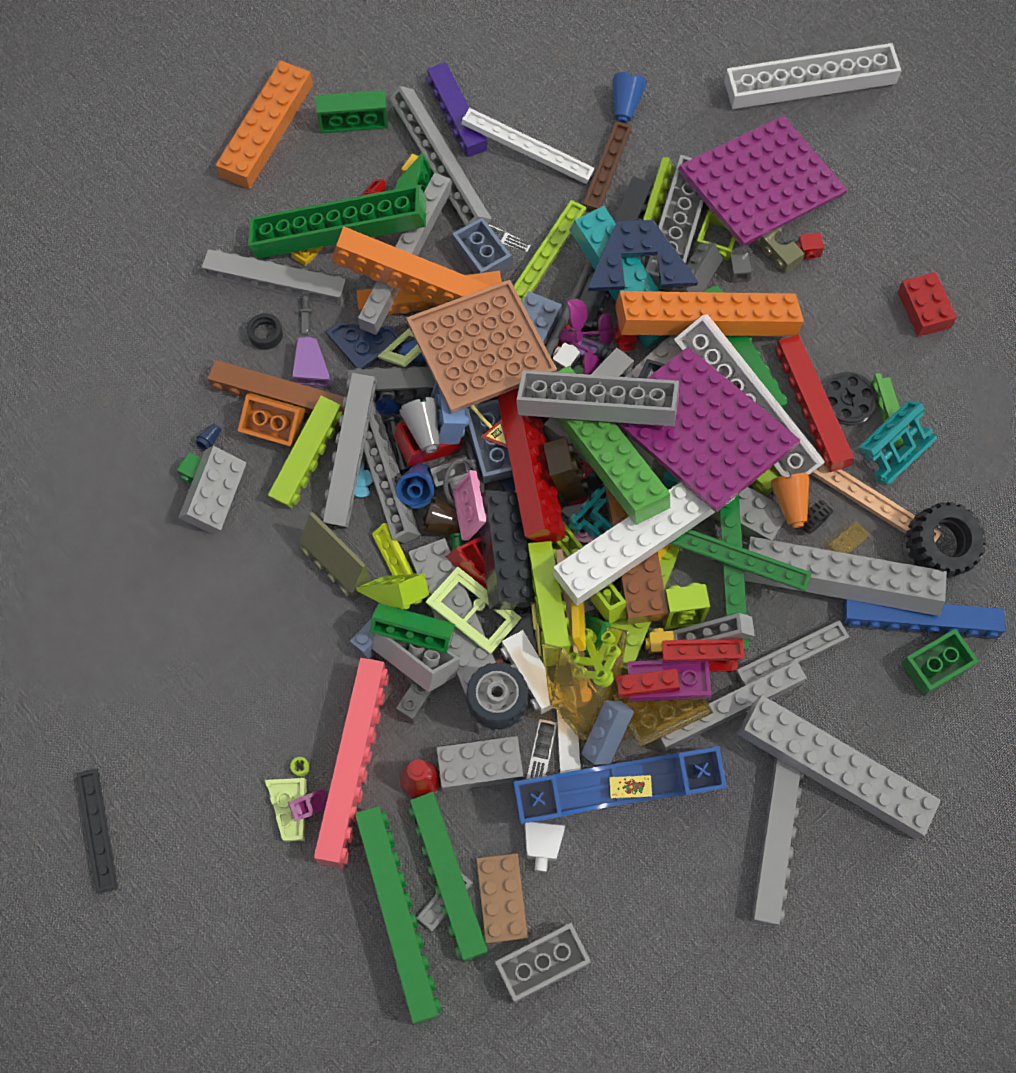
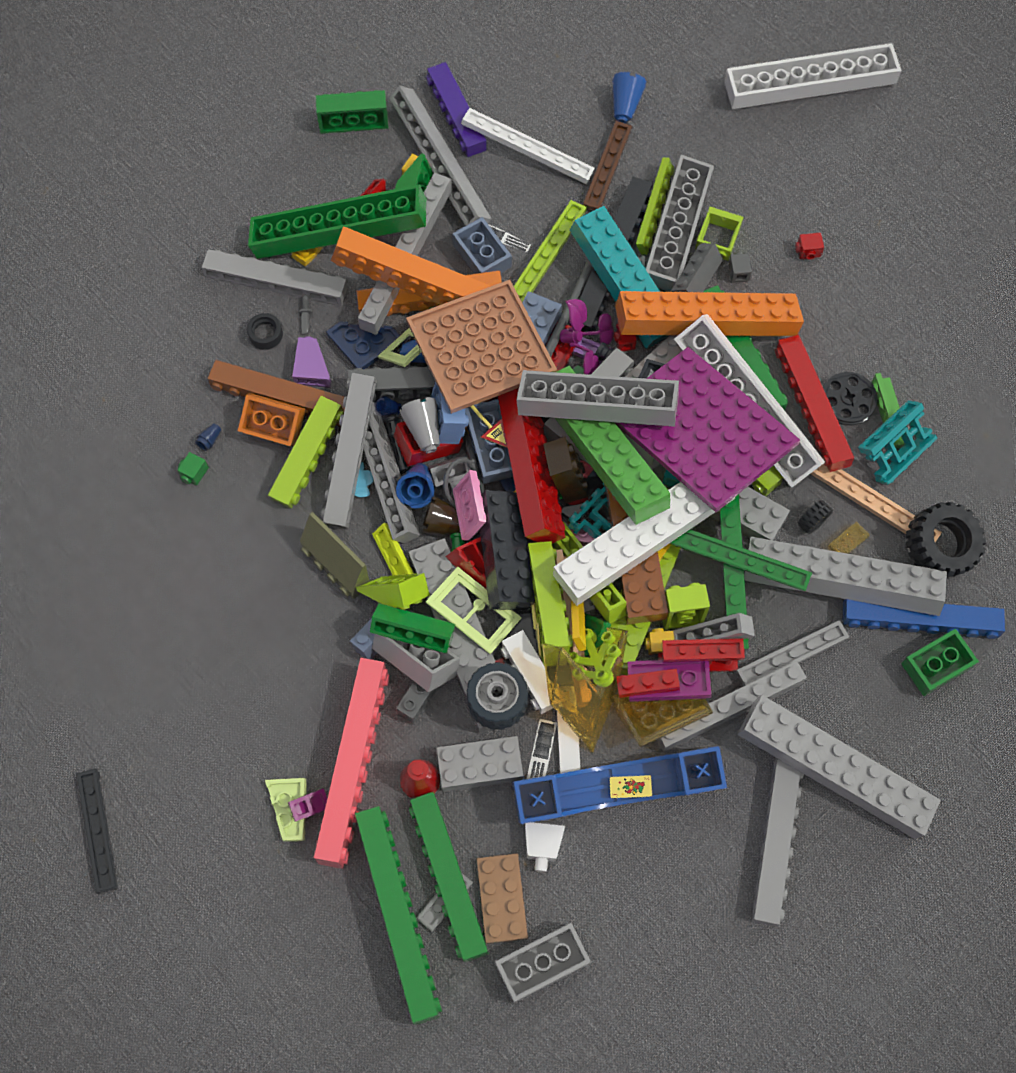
light grey brick [178,446,247,534] -> none
orange brick [216,60,313,189] -> none
lime bush [290,757,310,777] -> none
white brick [552,343,580,371] -> none
sand blue brick [581,701,634,764] -> none
dark blue wing [588,220,698,291] -> none
magenta plate [678,115,848,247] -> none
olive arch [754,228,804,274] -> none
orange cone [771,473,809,528] -> none
red brick [897,272,957,337] -> none

